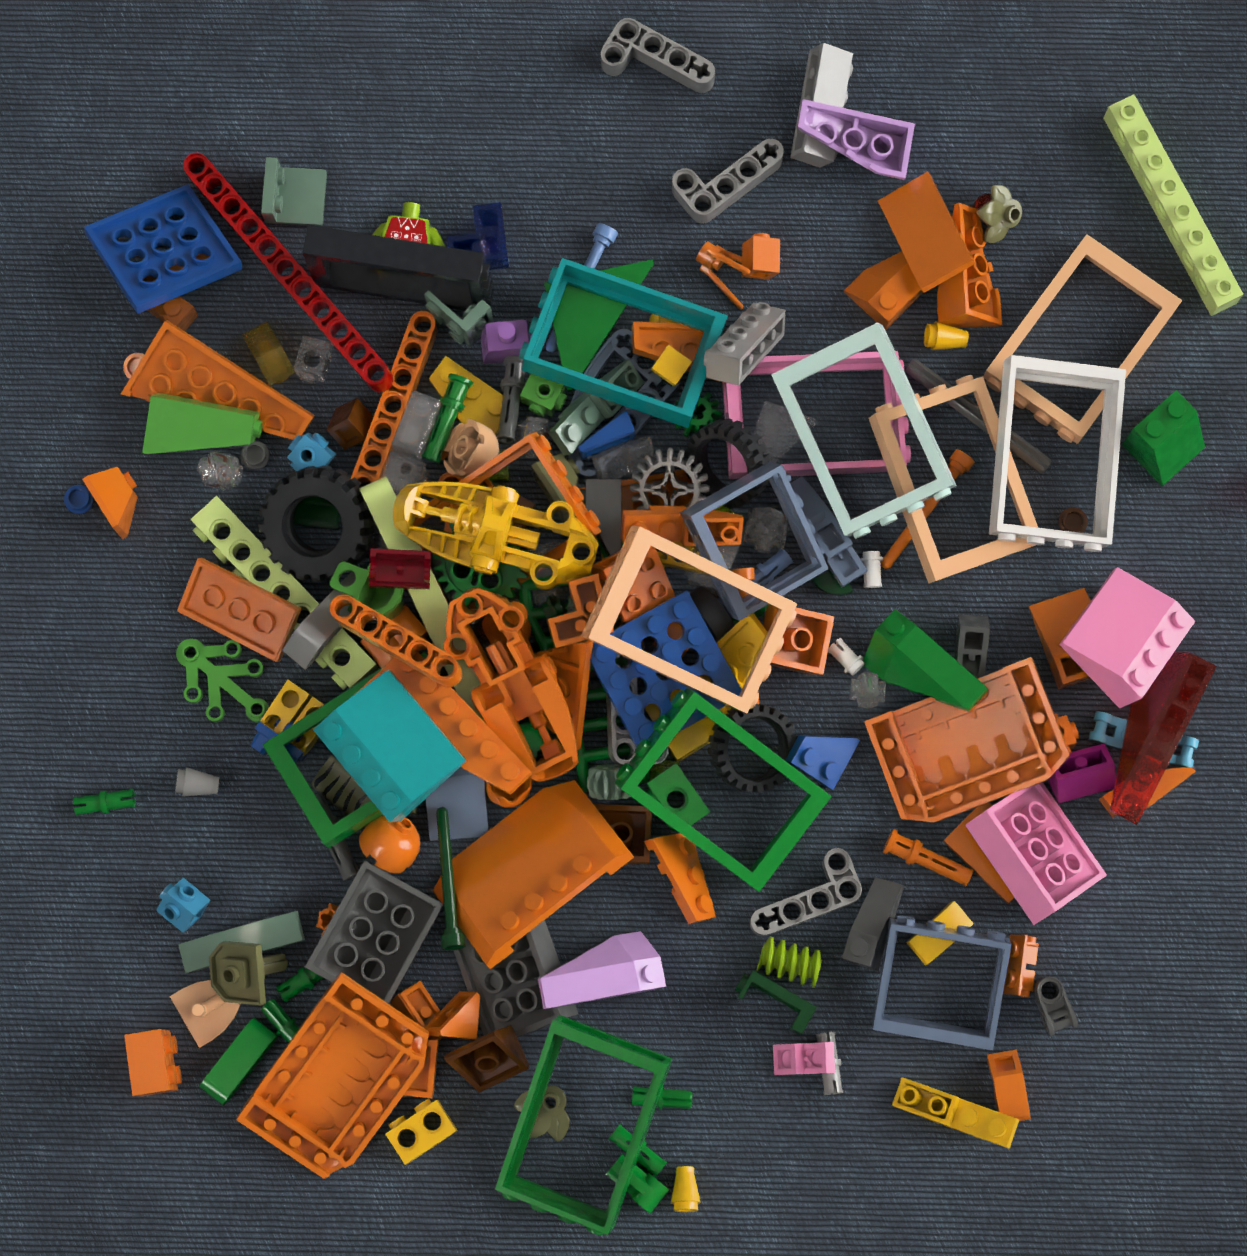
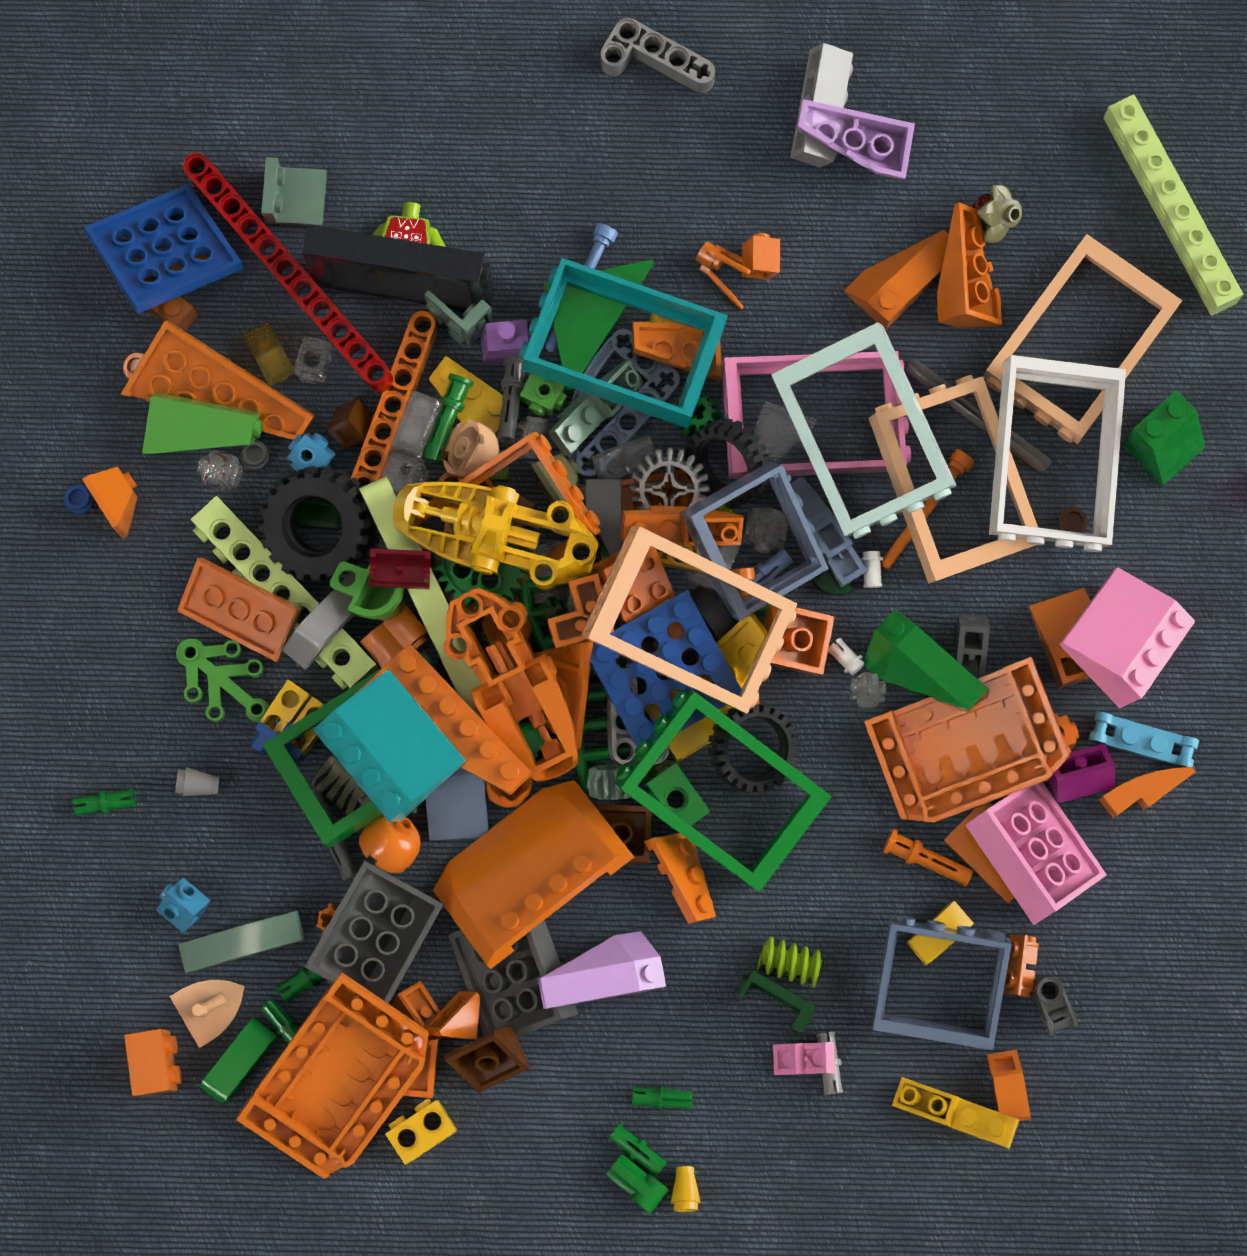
olive piece [209,941,288,1006] -> none
orange beam [330,594,462,687] -> none
dark green piece [436,807,466,951] -> none
clear blue brick [447,202,509,270] -> none
green window [495,1014,673,1235] -> none
olive plate [514,1085,570,1142] -> none
blue slope [578,411,635,459] -> none
yellow tile [651,345,692,387] -> none
light grey beam [672,139,784,224] -> none
light grey brick [703,302,786,385] -> none
light grey beam [750,848,862,937] -> none
blue wing [785,735,860,790] -> none
dark grey slope [842,877,904,972] -> none
orange tile [878,171,975,293] -> none
yellow cone [924,321,969,350] -> none
clear red wedge [1110,652,1217,825] -> none

